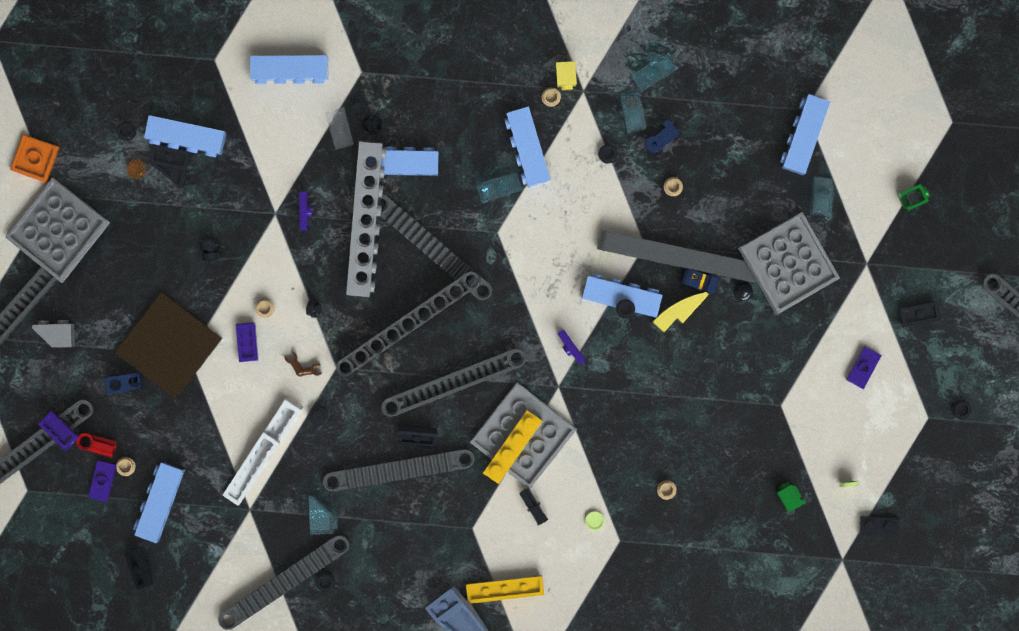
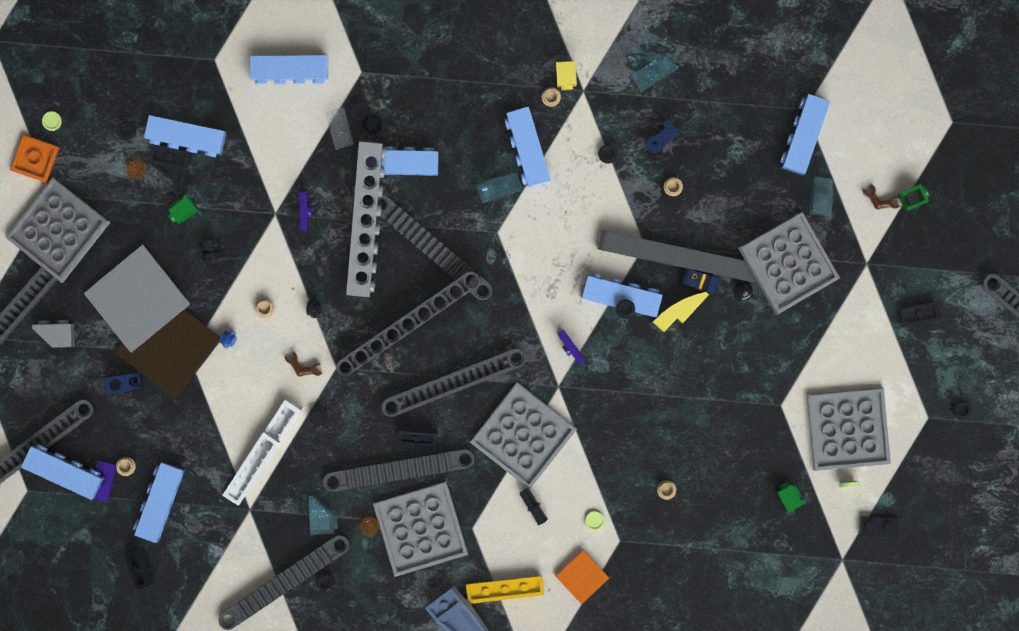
dark purple plate [38,410,79,451] -> none
red piece [76,433,117,457] -> none
dark purple plate [236,322,259,362] -> none
yellow plate [483,410,542,484] -> none
clear light blue slope [620,92,646,133] -> none
dark purple plate [846,347,882,389] -> none
none -> light blue brick [21,444,104,500]
none -> yellowish green piece [42,112,62,131]
none -> light grey tile [84,245,191,353]
none -> green window [167,194,199,224]
none -> blue plate [220,330,237,349]
none -> clear orange plate [360,517,380,536]
none -> light grey tile [373,481,468,577]
none -> orange tile [555,550,609,604]
none -> light grey tile [807,388,891,471]
none -> reddish brown arm [862,184,900,210]

